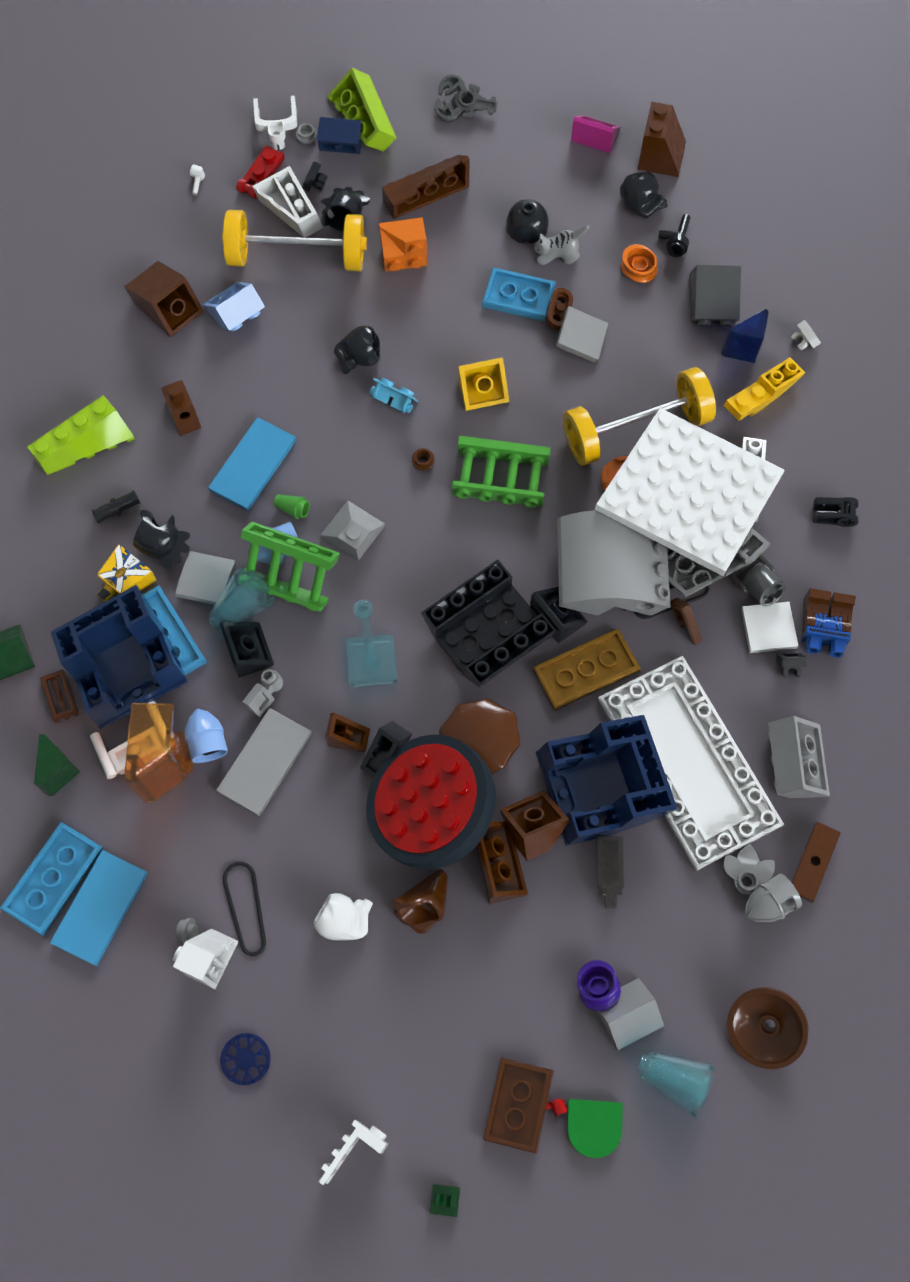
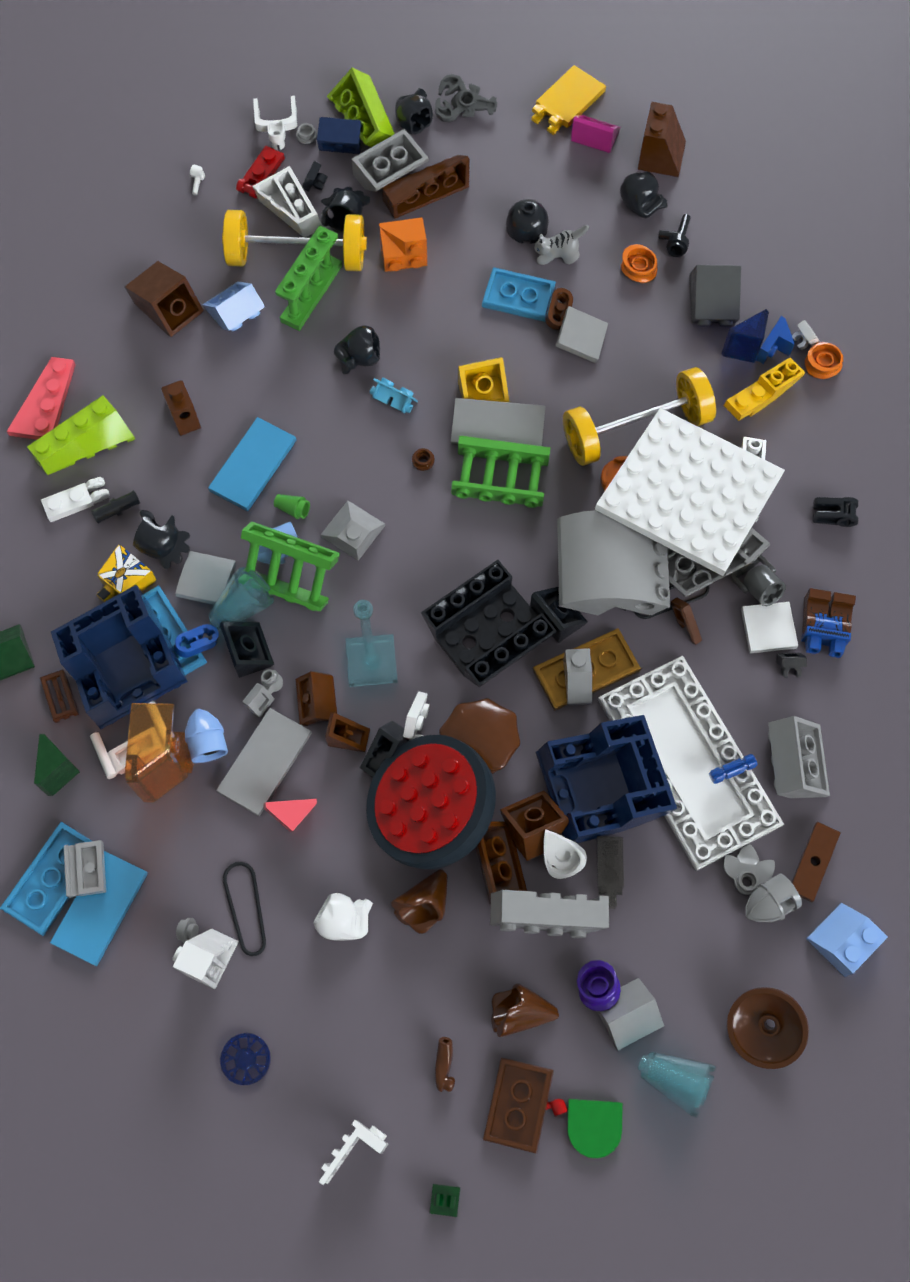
none -> coral wing [7,357,76,440]
none -> white hinge [41,477,110,522]
none -> light grey plate [64,840,106,898]
none -> blue beam [174,624,219,658]
none -> coral slope [263,799,317,832]
none -> bright green fence [275,226,342,331]
none -> reddish brown panel [295,671,337,726]
none -> light grey slope [352,129,429,191]
none -> black piece [395,88,433,134]
none -> white plate [403,691,430,741]
none -> reddish brown arm [435,1037,455,1092]
none -> light grey tile [451,398,545,446]
none -> light grey wedge [490,890,609,938]
none -> reddish brown hat [491,984,559,1037]
none -> yellow tile [531,65,606,135]
none -> white piece [544,829,587,879]
none -> light grey slope [563,648,592,705]
none -> blue axle [709,754,758,784]
none -> blue slope [756,316,794,364]
none -> orange piece [805,342,843,379]
none -> light blue slope [806,903,888,977]

